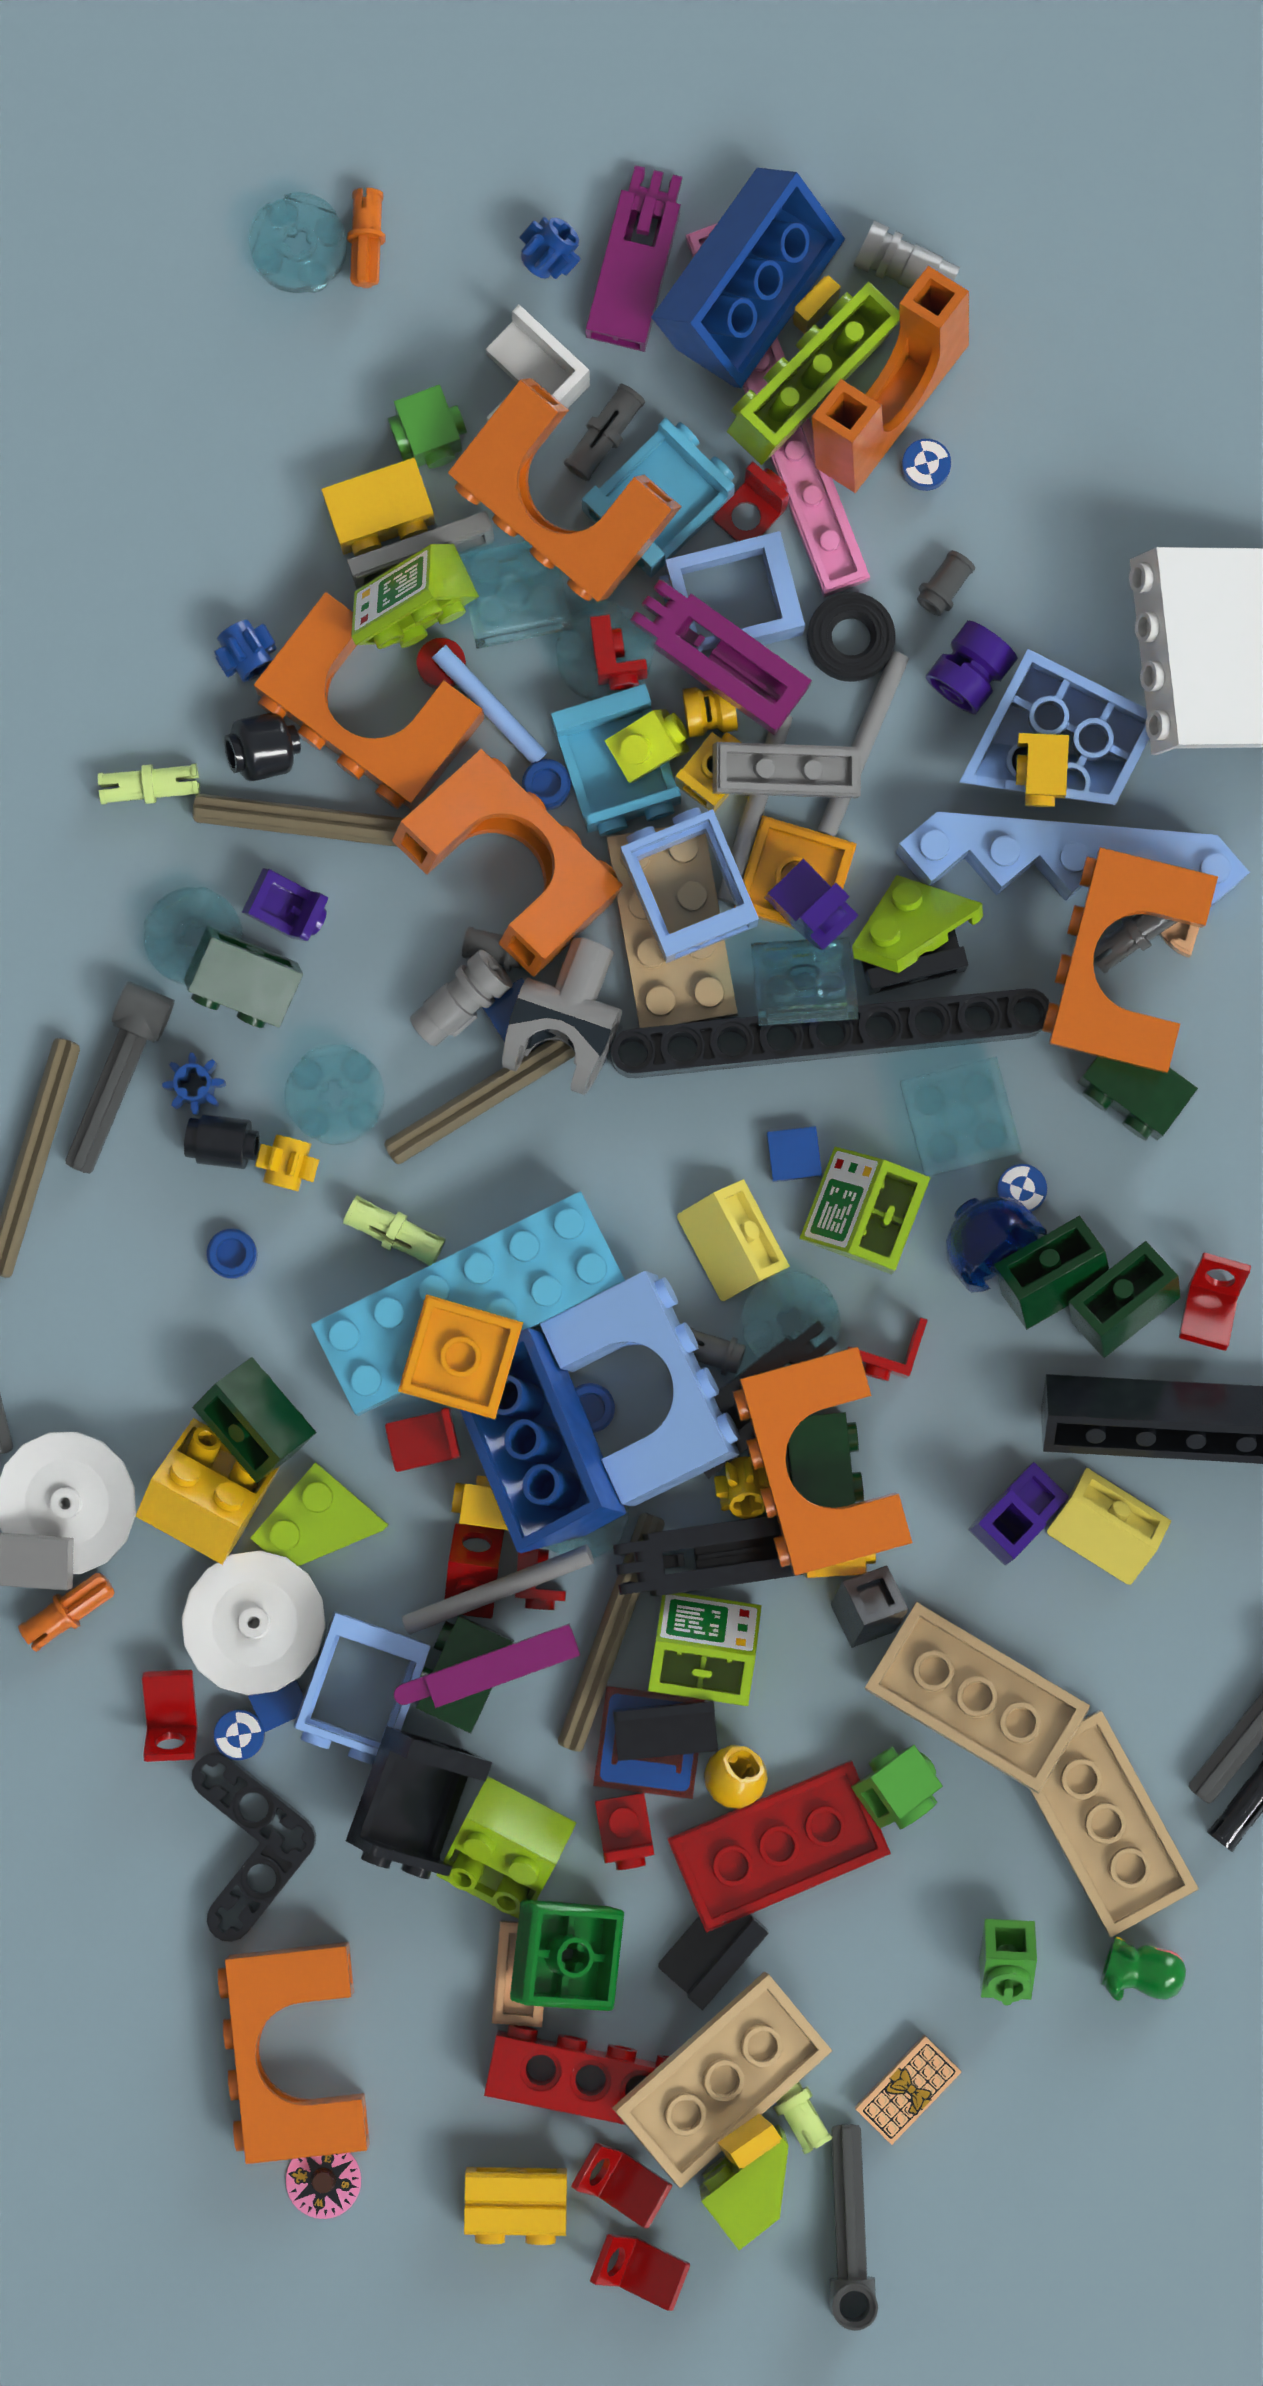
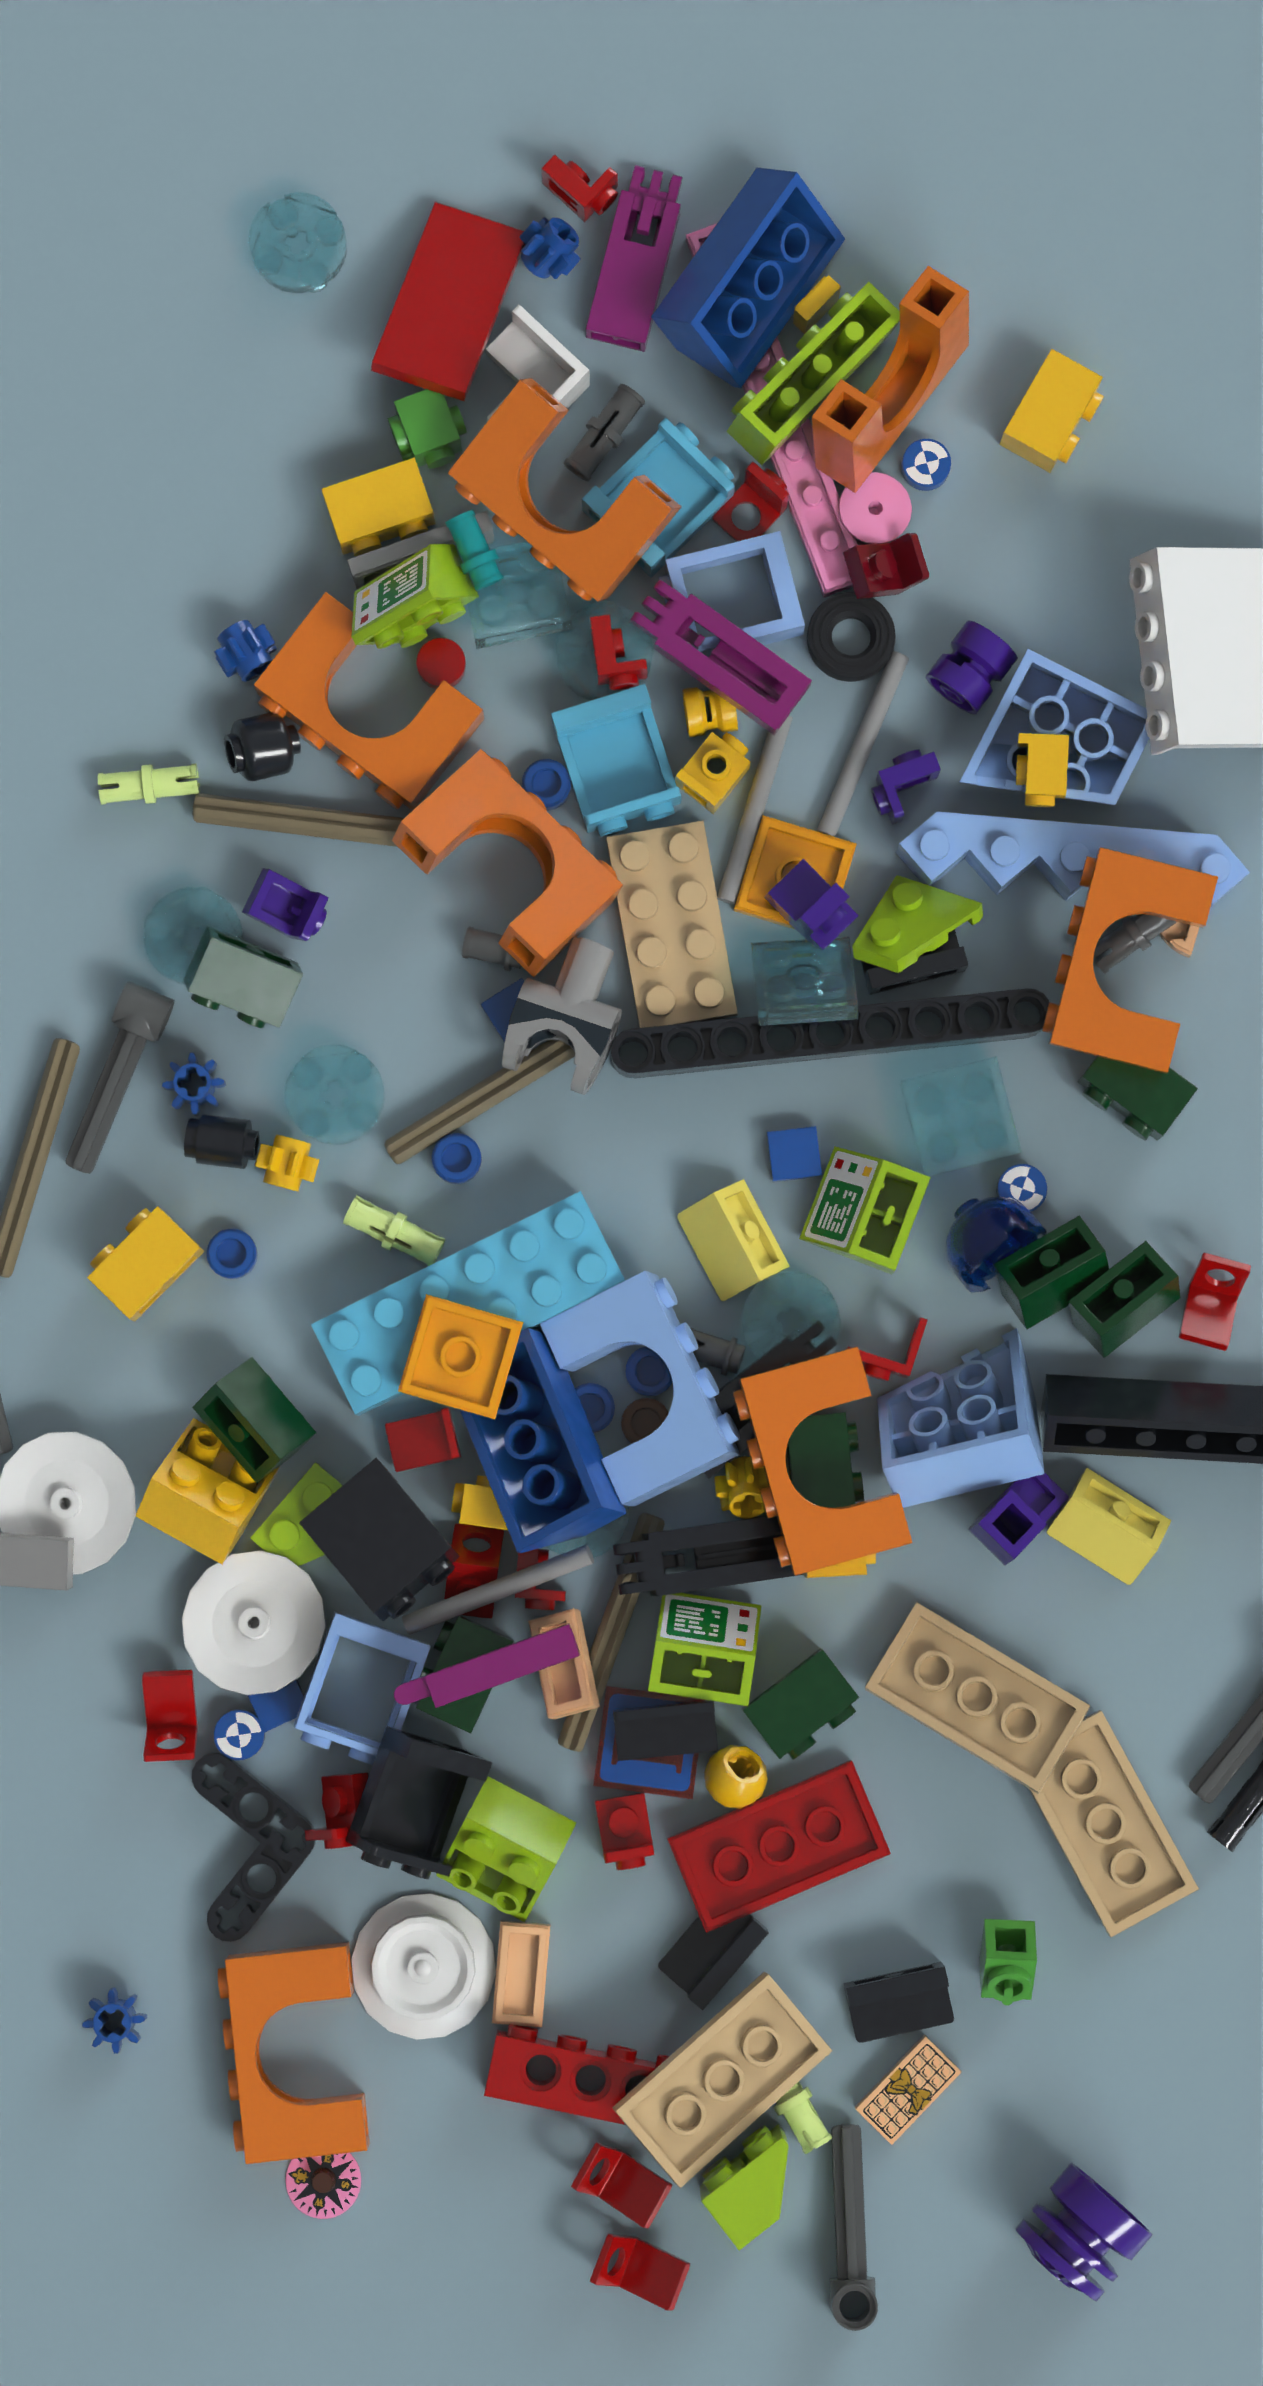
orange axle [18,1573,115,1652] -> none
orange axle [347,188,386,289] -> none
light grey axle [410,949,513,1046] -> none
light blue bar [432,645,548,764] -> none
yellow brick [464,2167,567,2245] -> none
green brick [510,1900,624,2011] -> none
neon yellow bracket [604,709,690,783] -> none
light blue window [621,807,759,963] -> none
light grey tile [713,742,861,799] -> none
yellow tile [717,2114,782,2169] -> none
black panel [831,1565,908,1648] -> none
bright green brick [851,1745,943,1830] -> none
light grey axle [854,220,960,289] -> none
dark grey pin [917,550,975,616] -> none
green animal [1101,1936,1186,2001] -> none
none -> blue gear [82,1988,148,2054]
none -> yellow brick [87,1206,205,1322]
none -> black panel [299,1457,459,1621]
none -> red bracket [305,1772,368,1849]
none -> white piece [351,1893,496,2040]
none -> red tile [371,202,525,402]
none -> blue tile [432,1133,482,1184]
none -> teal pin [445,510,504,591]
none -> light nougat tile [528,1608,600,1720]
none -> red bracket [541,154,618,222]
none -> reddish brown tile [621,1398,669,1444]
none -> blue tile [625,1346,673,1396]
none -> dark green brick [742,1648,859,1760]
none -> bright pink piece [839,472,912,544]
none -> dark red bracket [843,533,929,599]
none -> black panel [843,1962,954,2043]
none -> dark purple bracket [871,749,941,825]
none -> light blue wedge [877,1328,1045,1508]
none -> yellow brick [999,348,1104,473]
none -> dark purple wheel [1015,2162,1153,2302]

